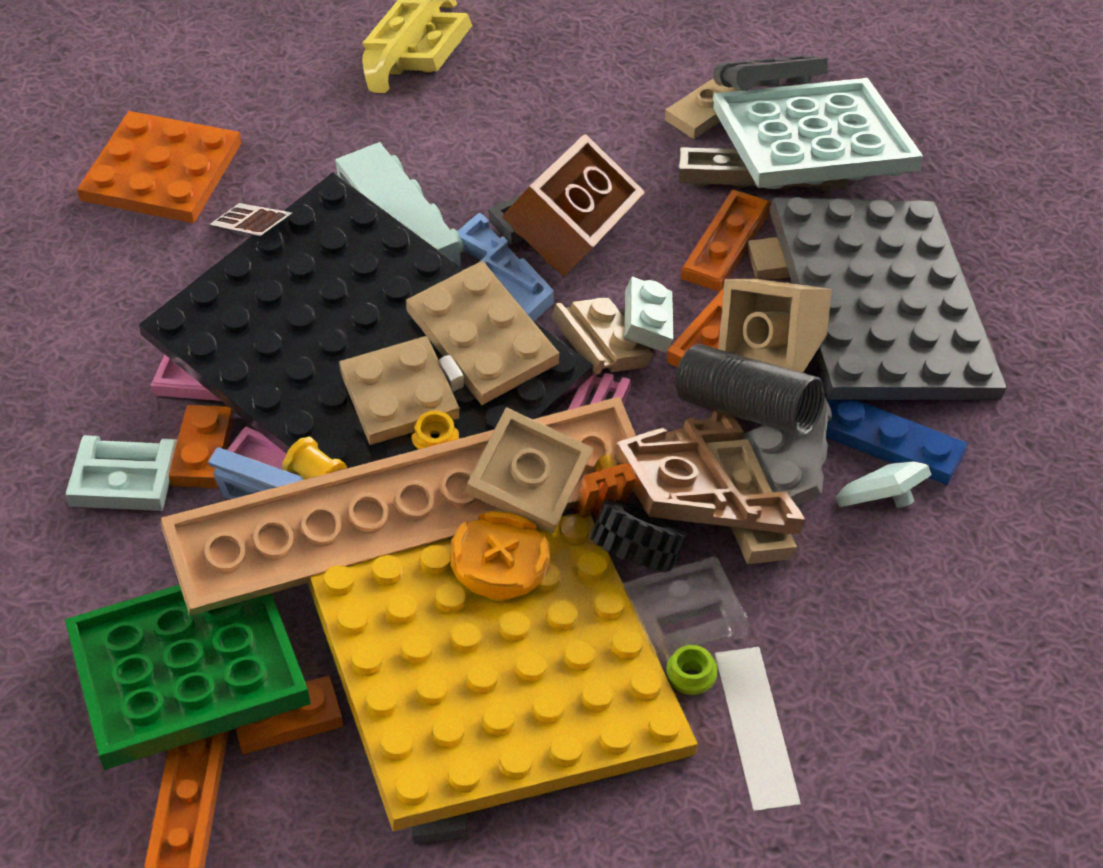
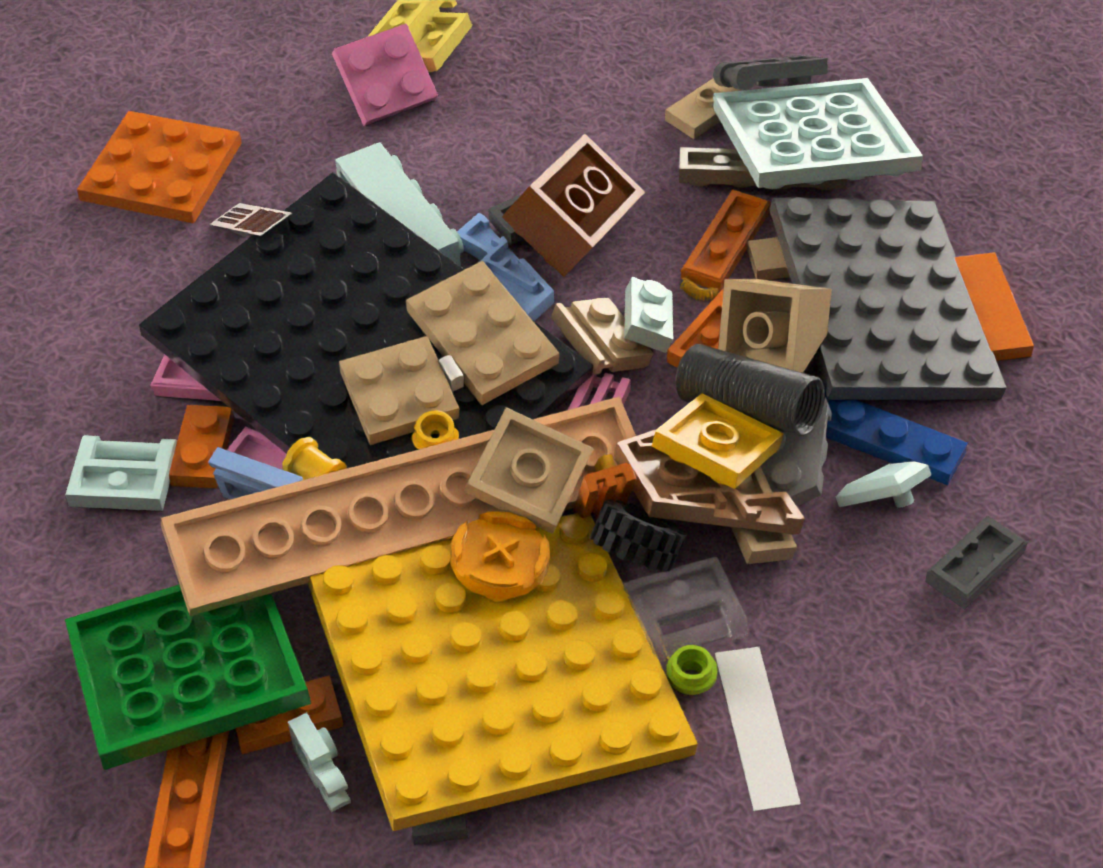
none -> light aqua plate [288,713,351,812]
none -> bright pink plate [332,23,438,126]
none -> yellow plate [652,393,784,489]
none -> yellow leg [680,277,719,301]
none -> dark grey plate [925,516,1027,610]
none -> orange tile [954,252,1034,361]

